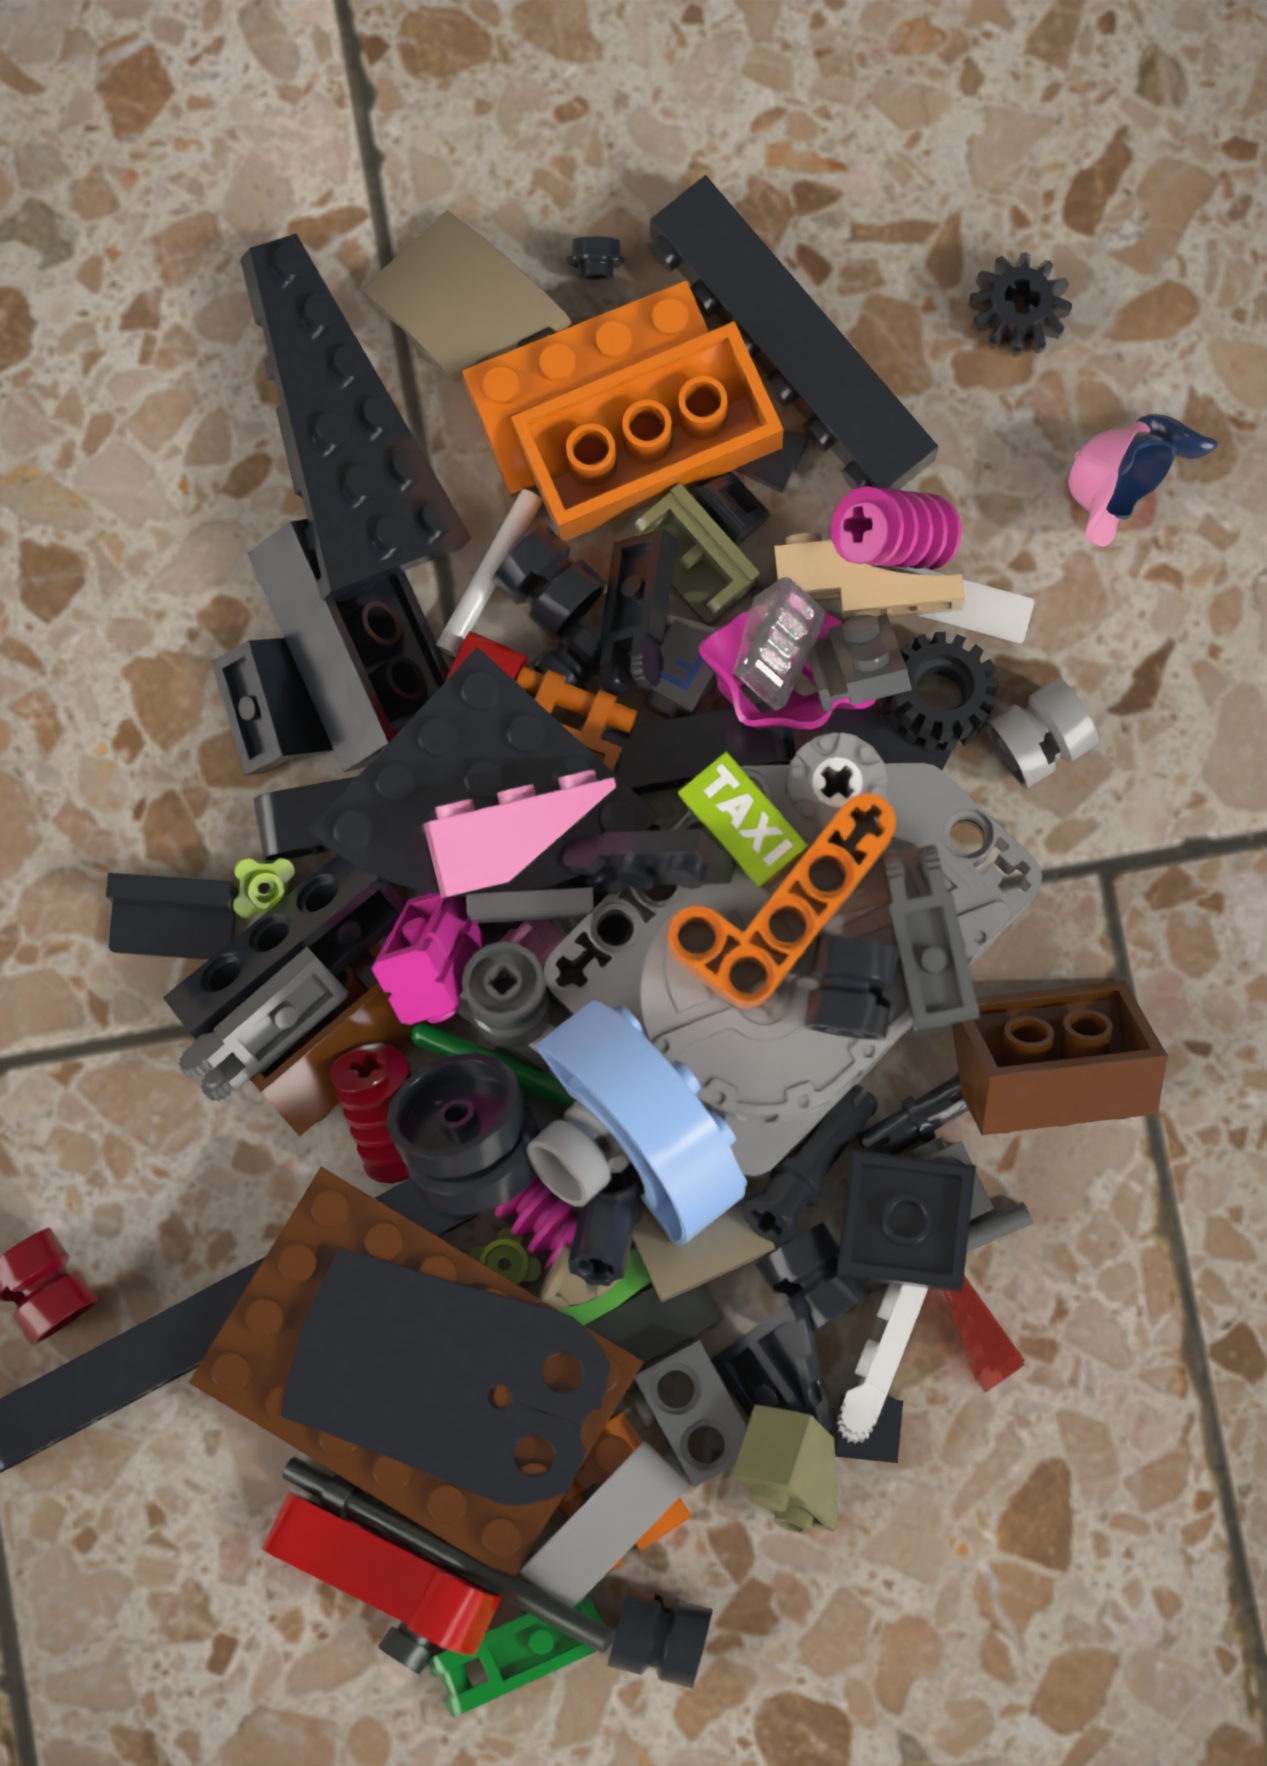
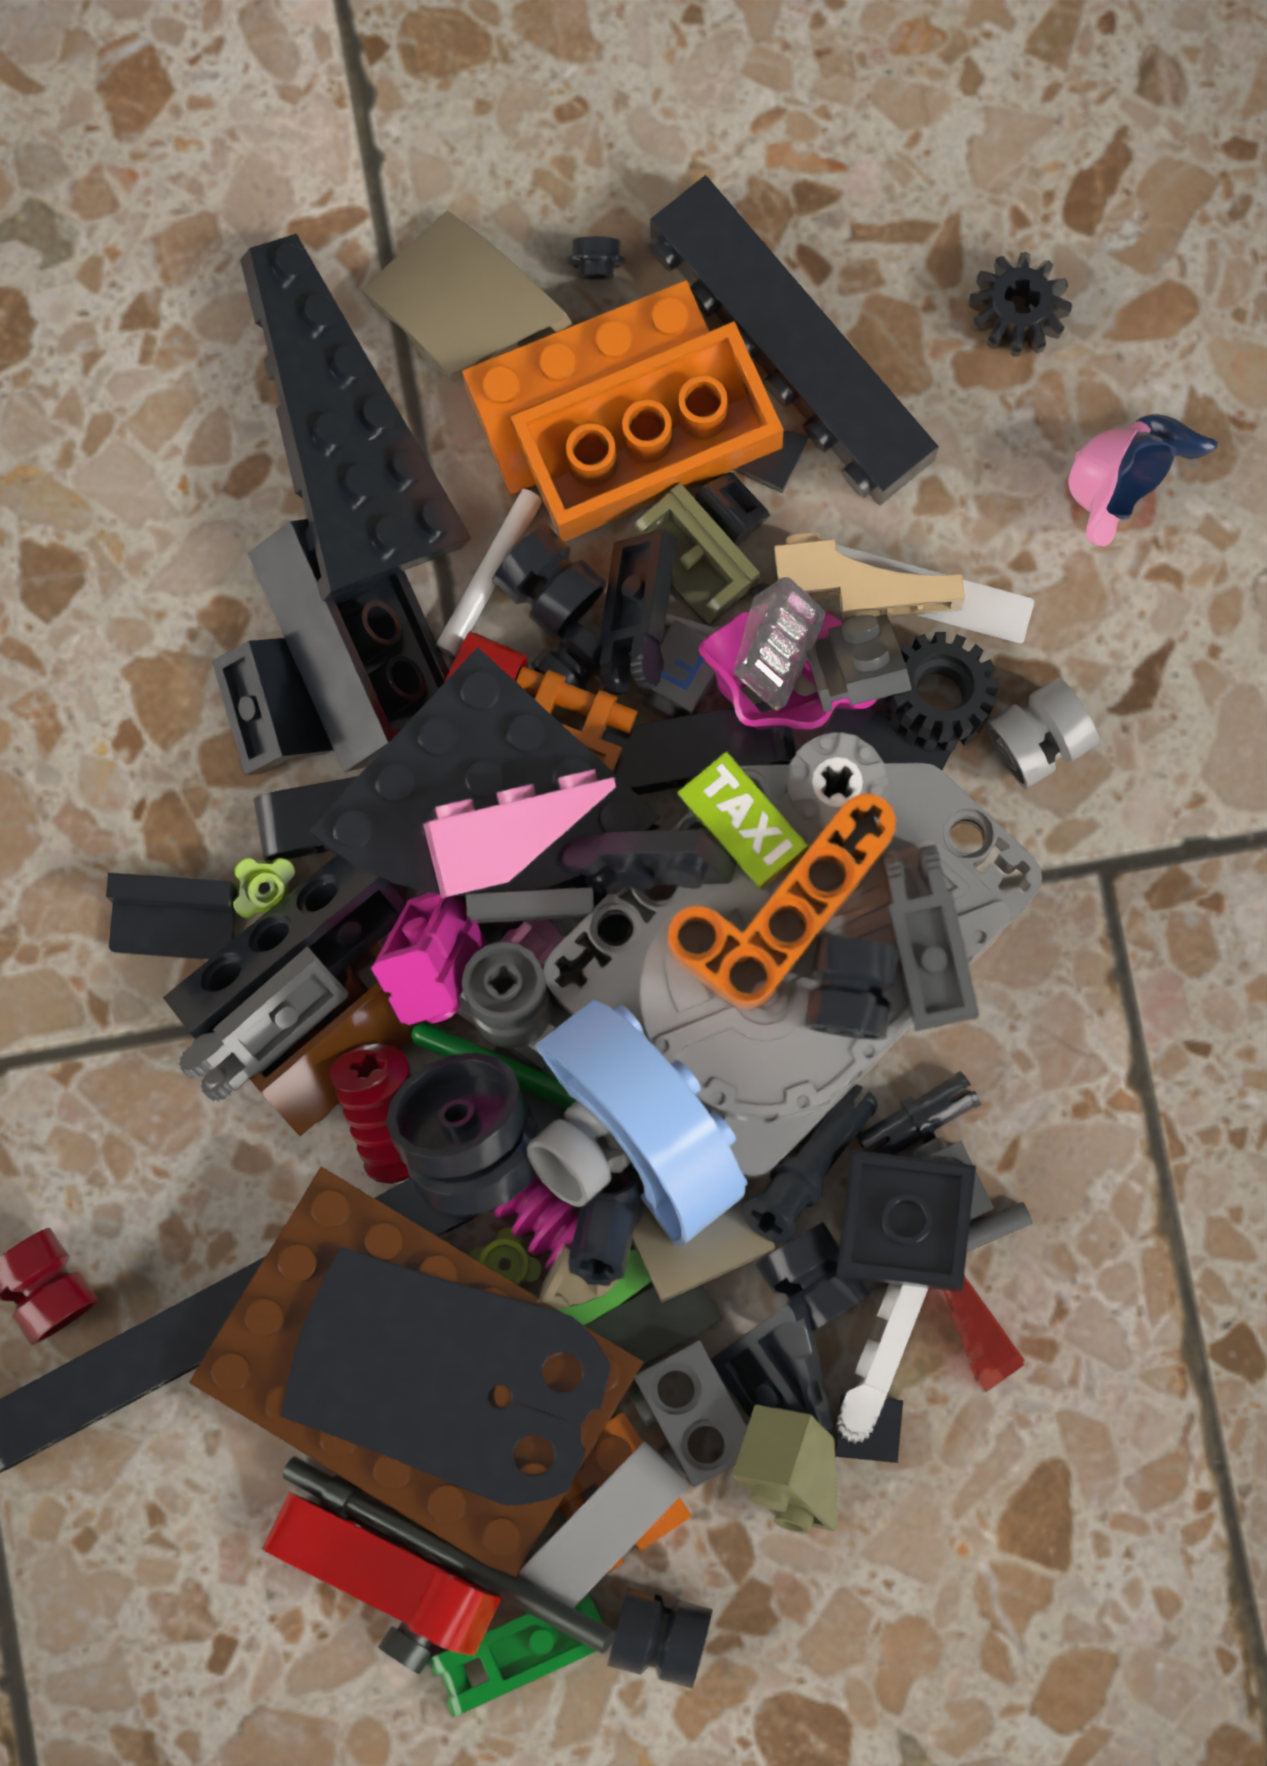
dark pink piece [831,486,962,570] -> none
reddish brown slope [952,981,1168,1135] -> none

